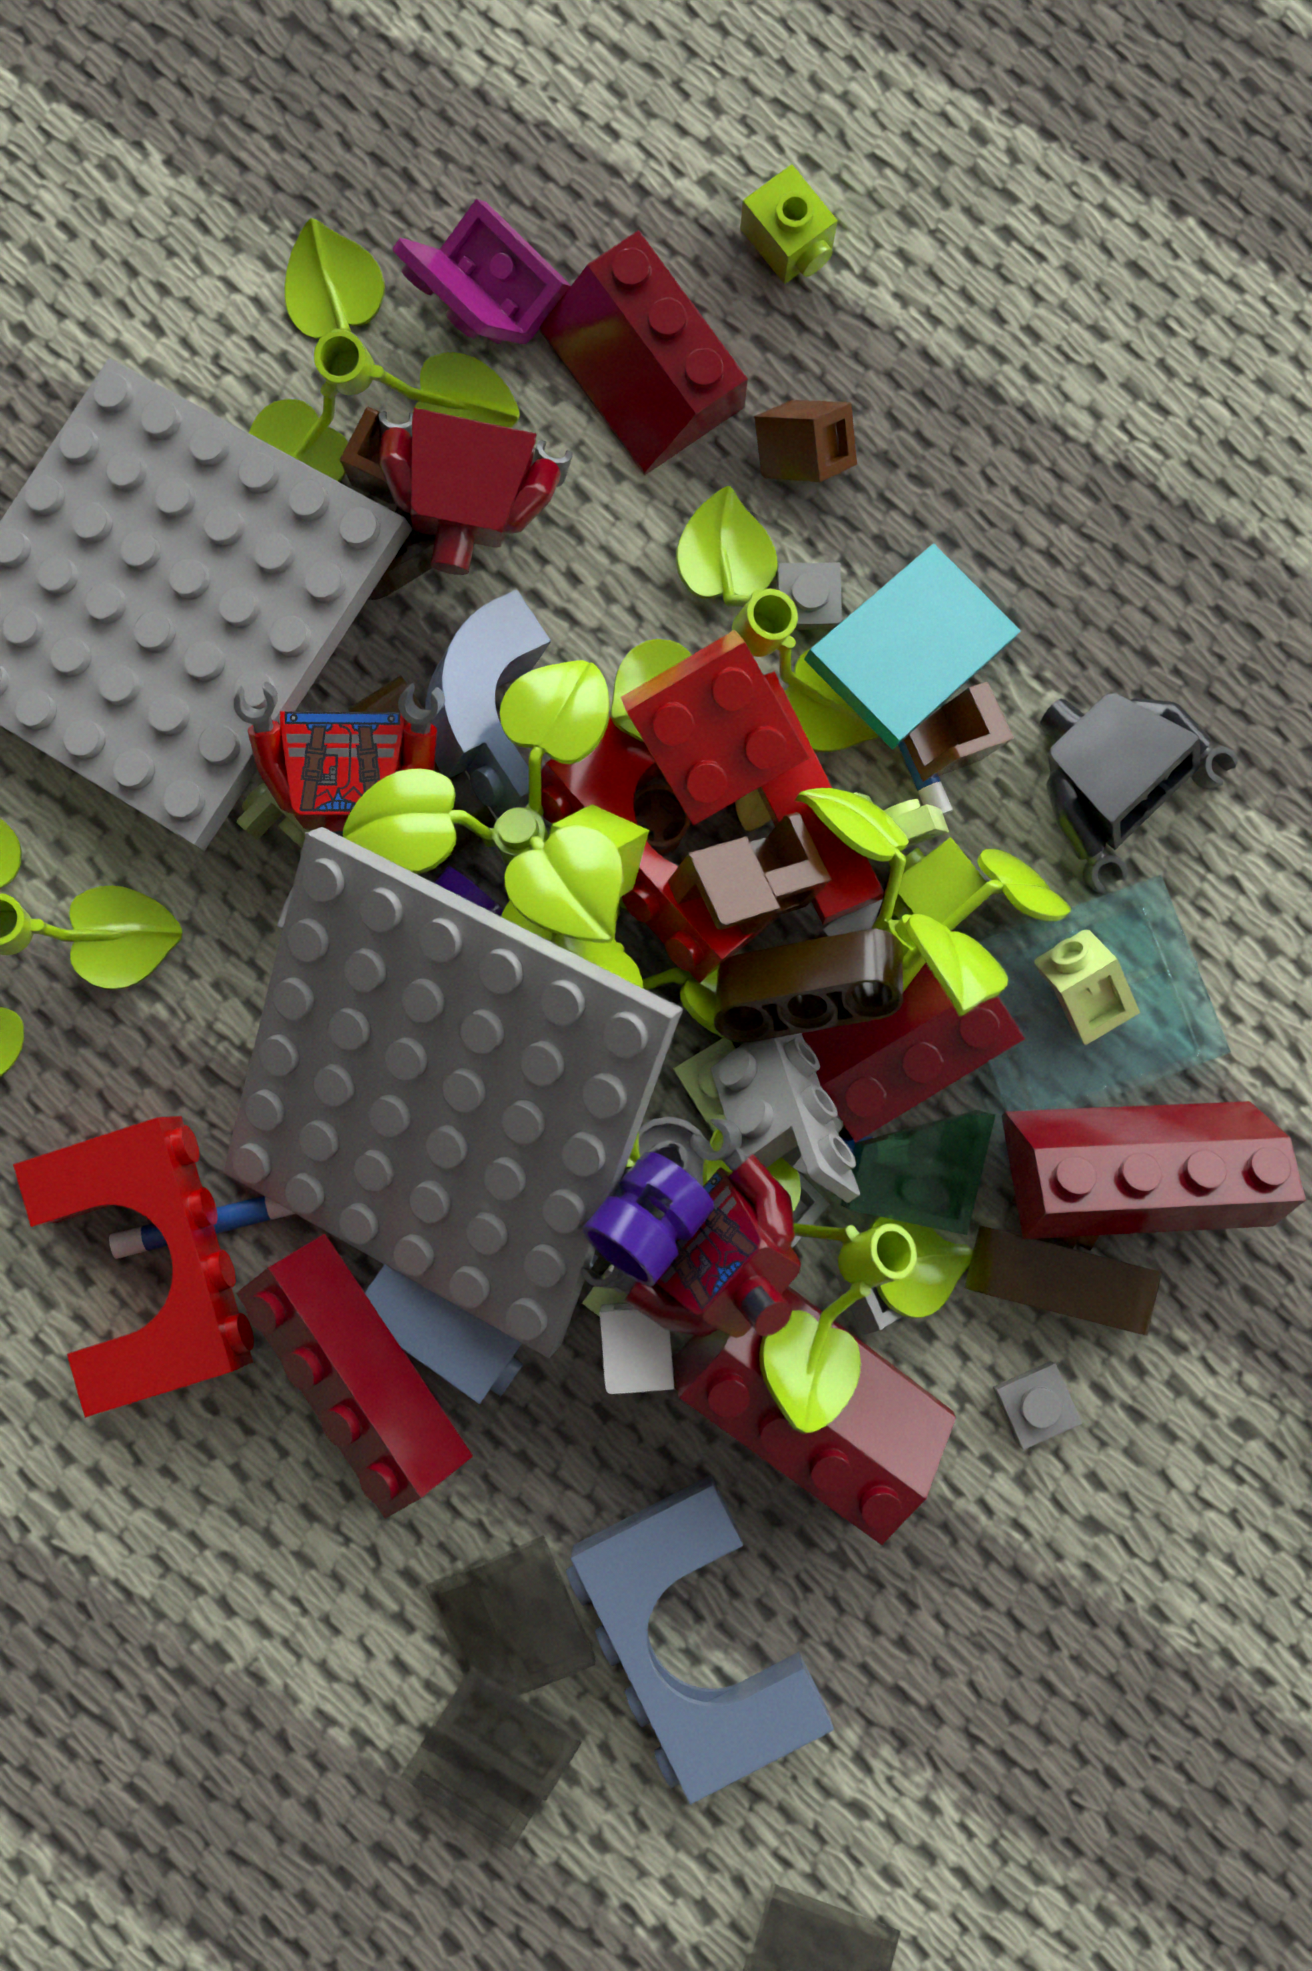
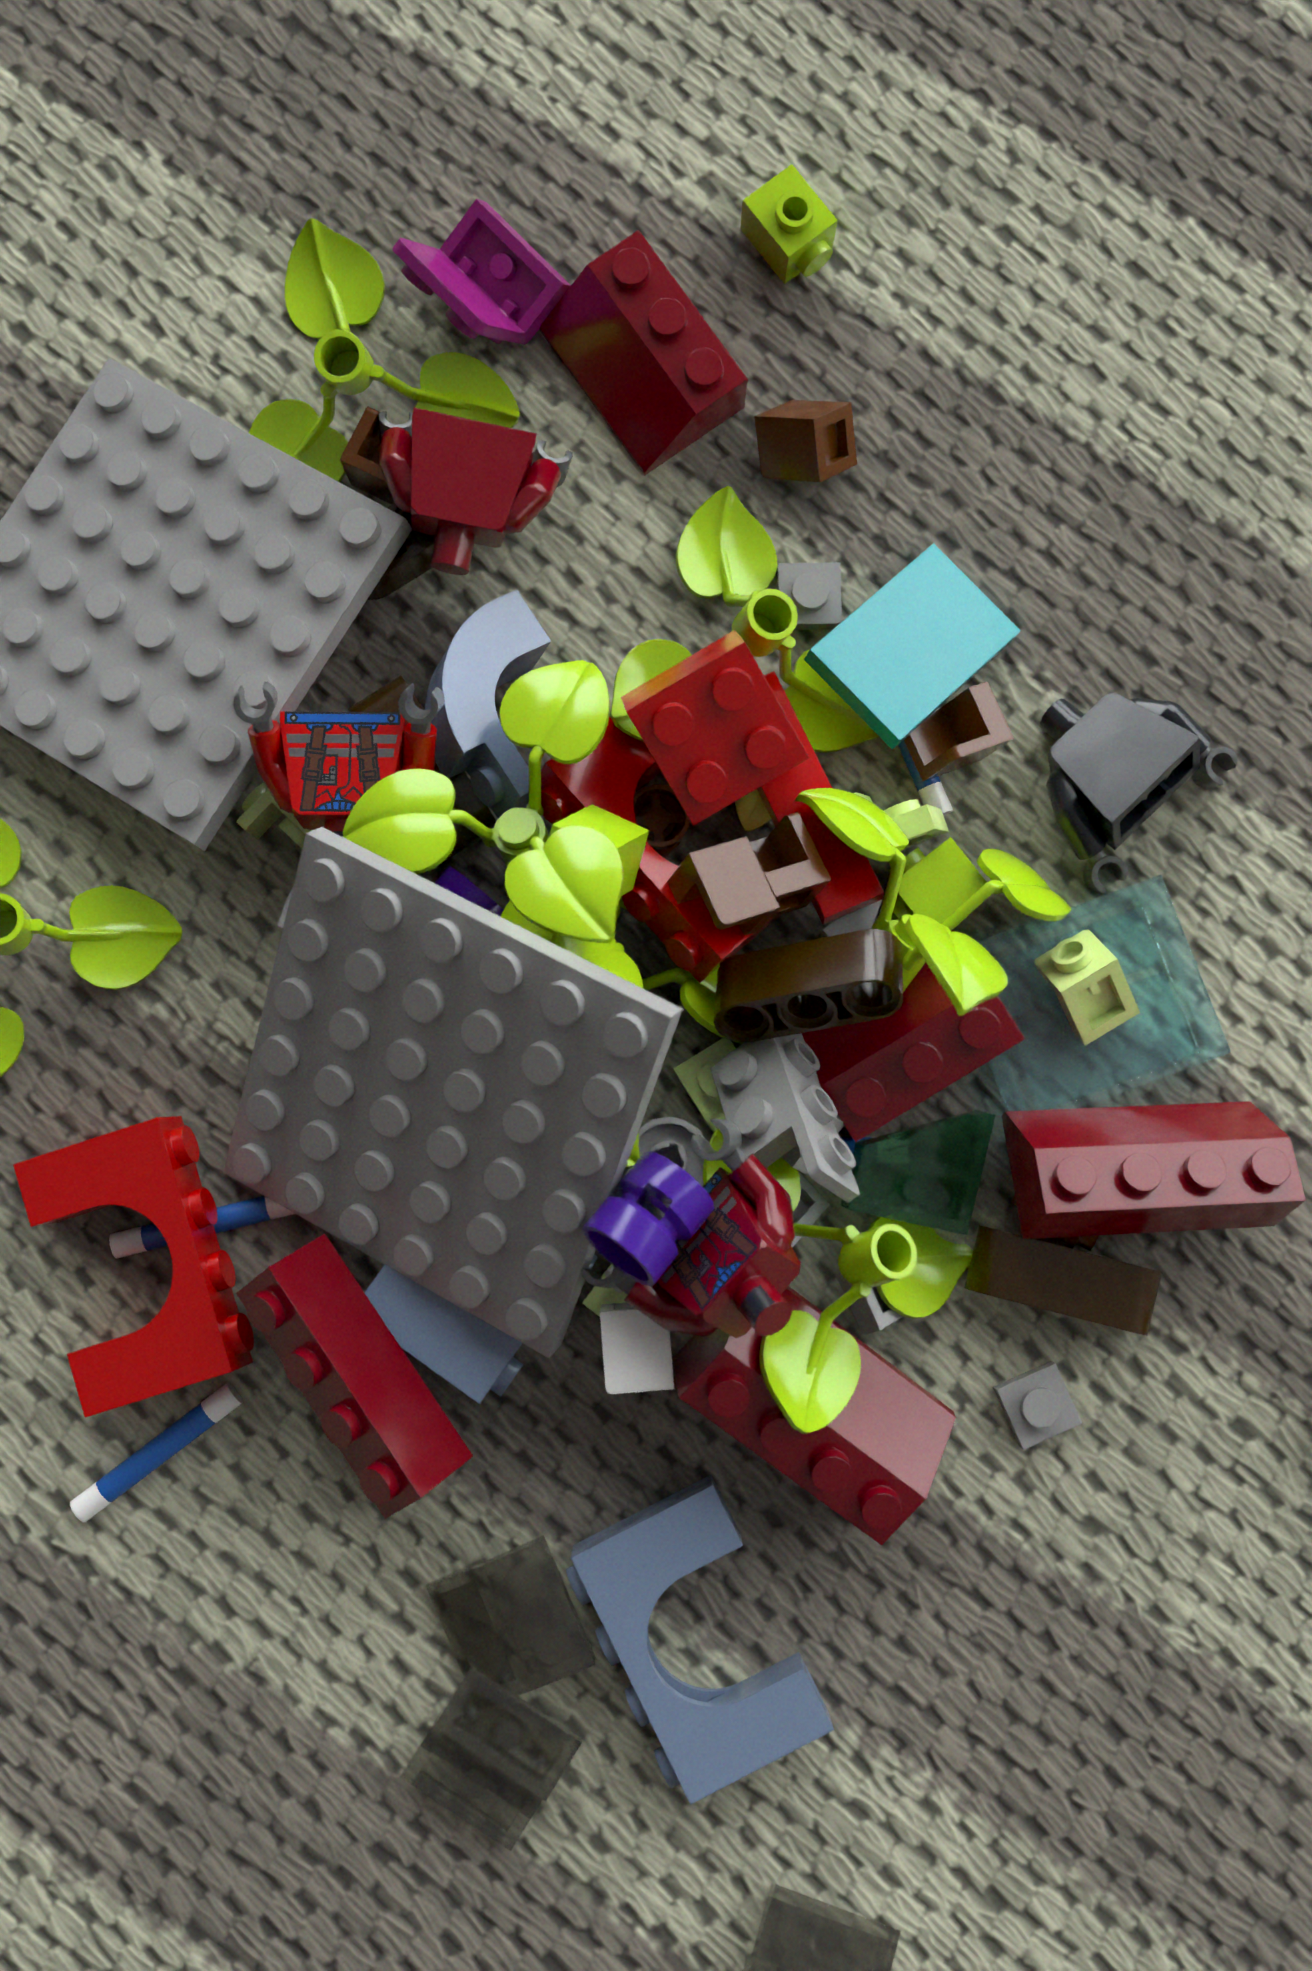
none -> blue bar [70,1382,243,1522]

